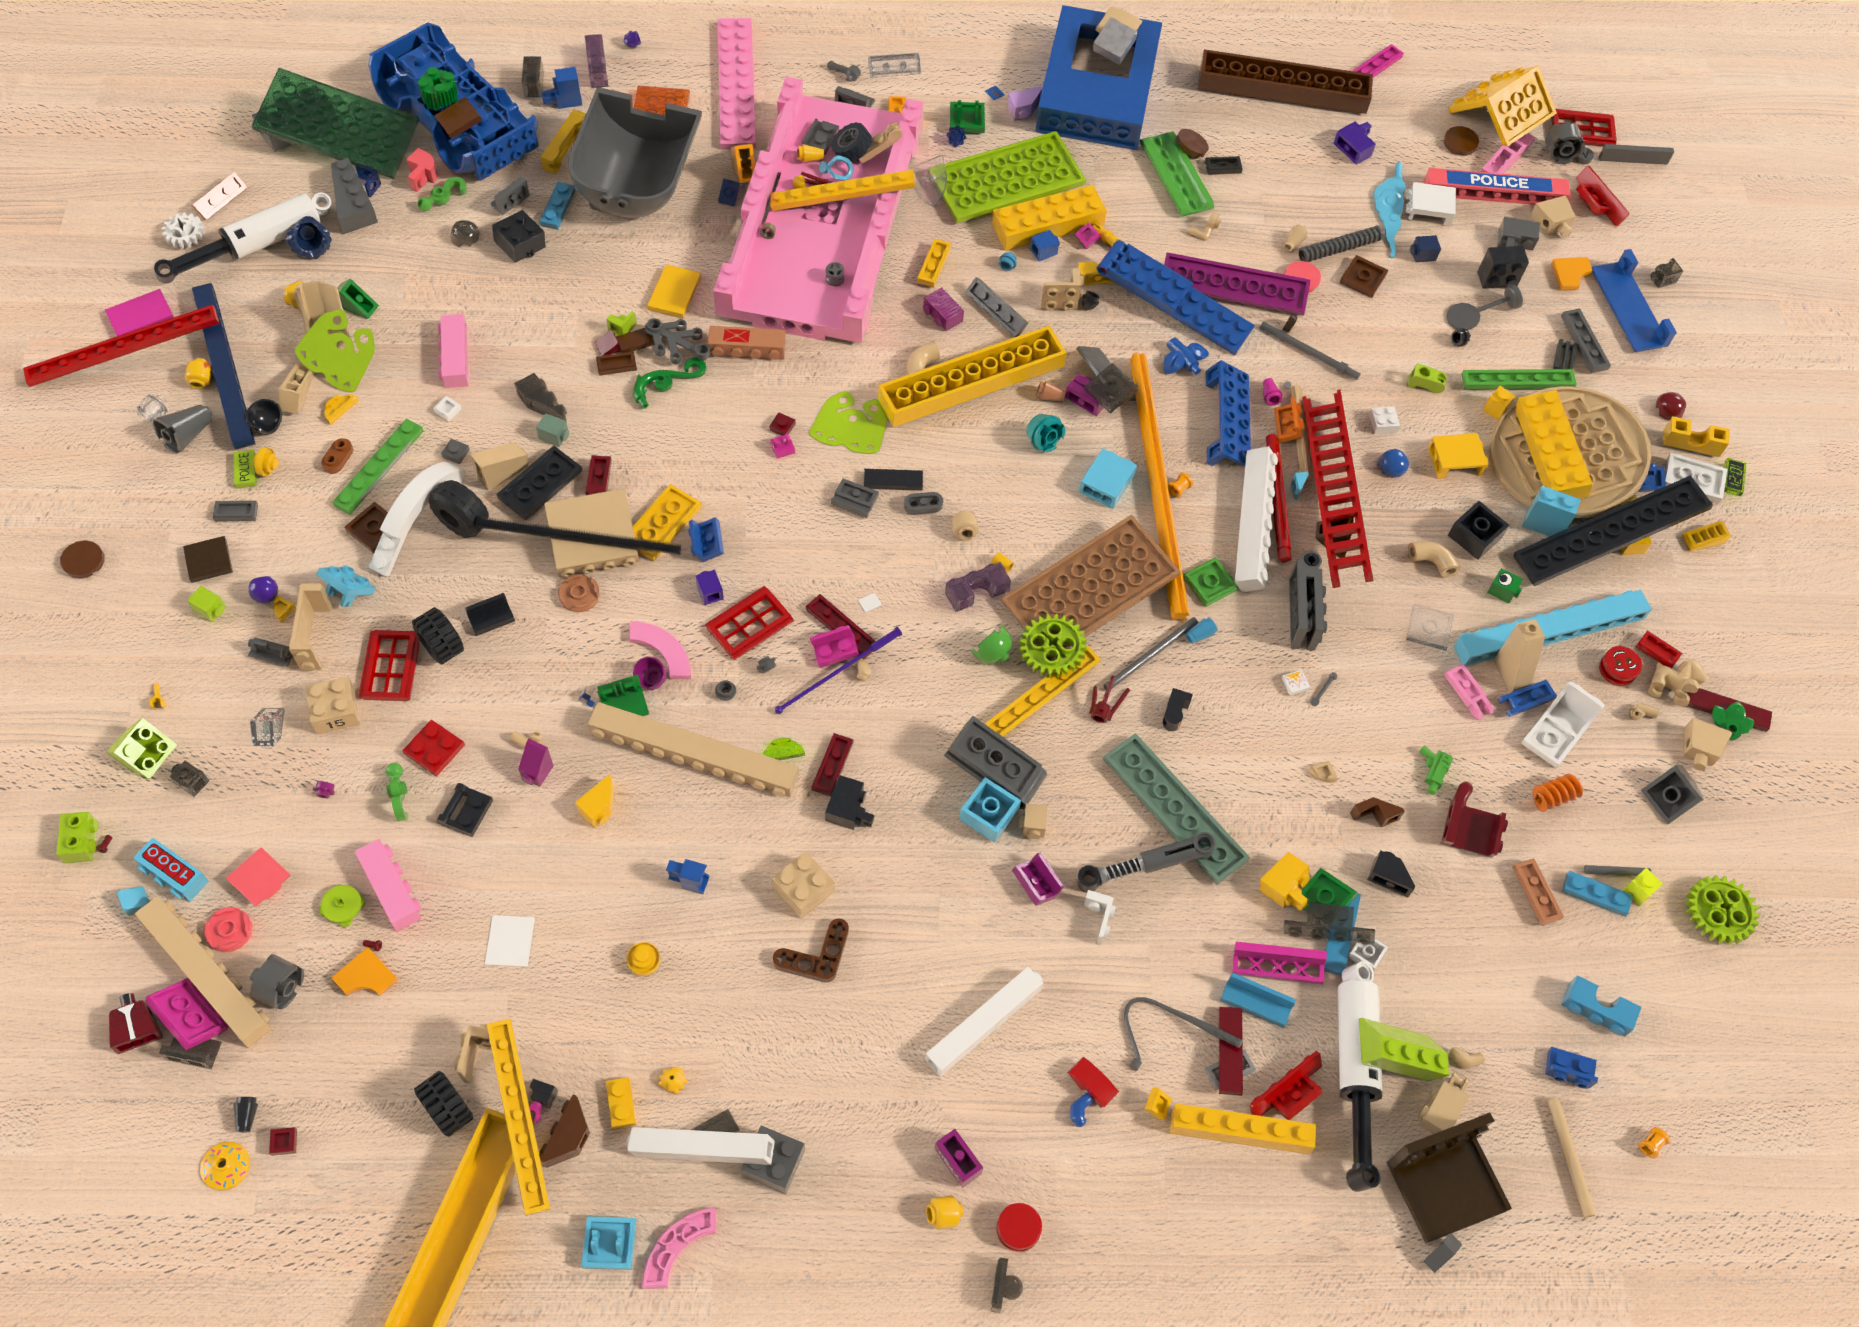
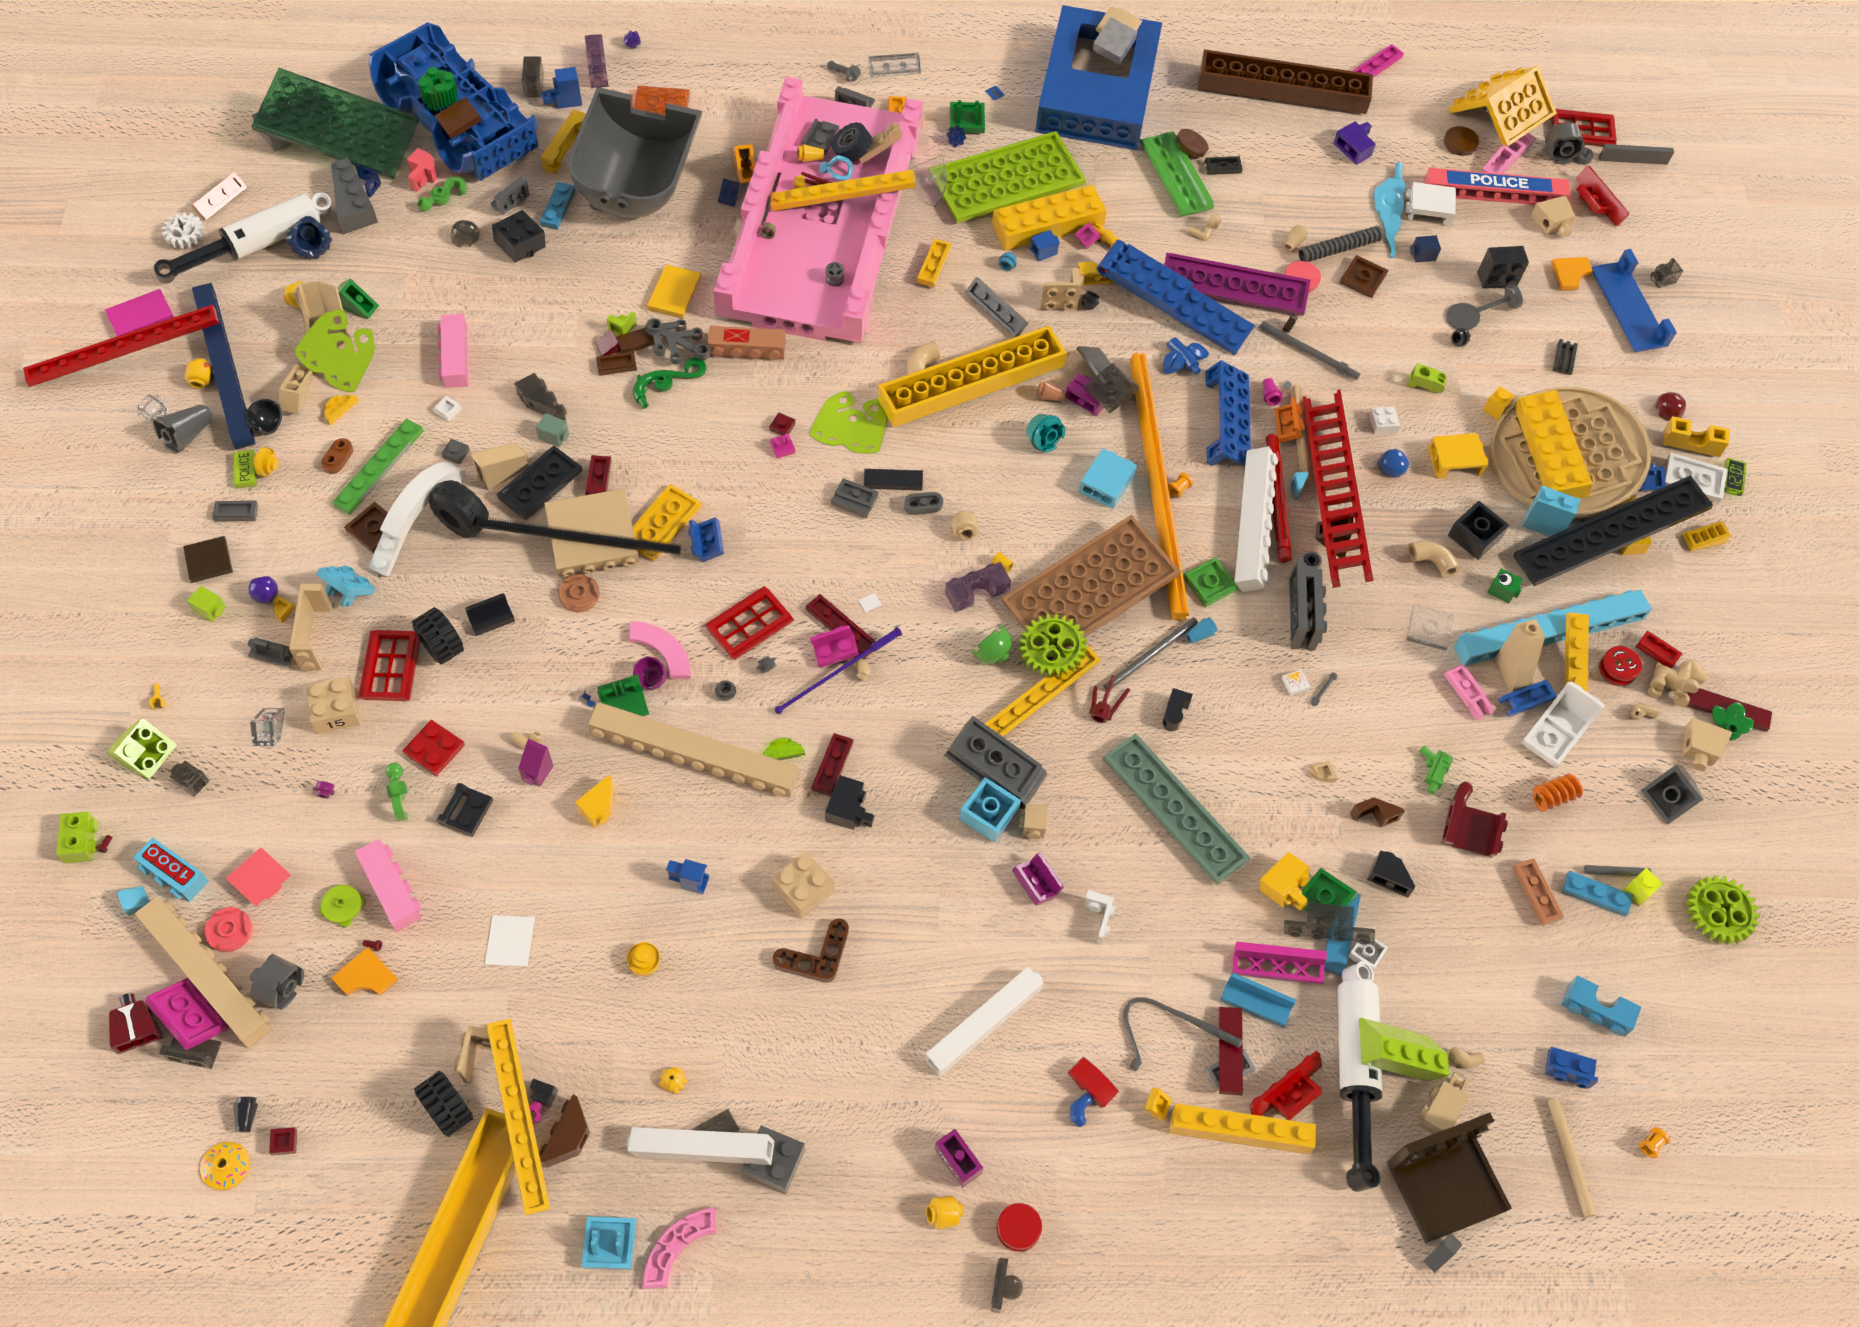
reddish brown tile [60,540,105,579] -> none
yellow plate [606,1077,636,1130] -> none
dark purple brick [695,569,724,606] -> none
bright pink plate [717,18,756,149] -> none
magenta brick [923,287,964,331] -> none
lavender slope [1007,86,1042,120] -> none
piece [1077,832,1216,893] -> none
bright green plate [1461,369,1577,389] -> none
dark grey hinge [1498,216,1540,251] -> none
dark grey plate [1561,308,1611,373] -> none
none -> yellow plate [1565,612,1589,692]

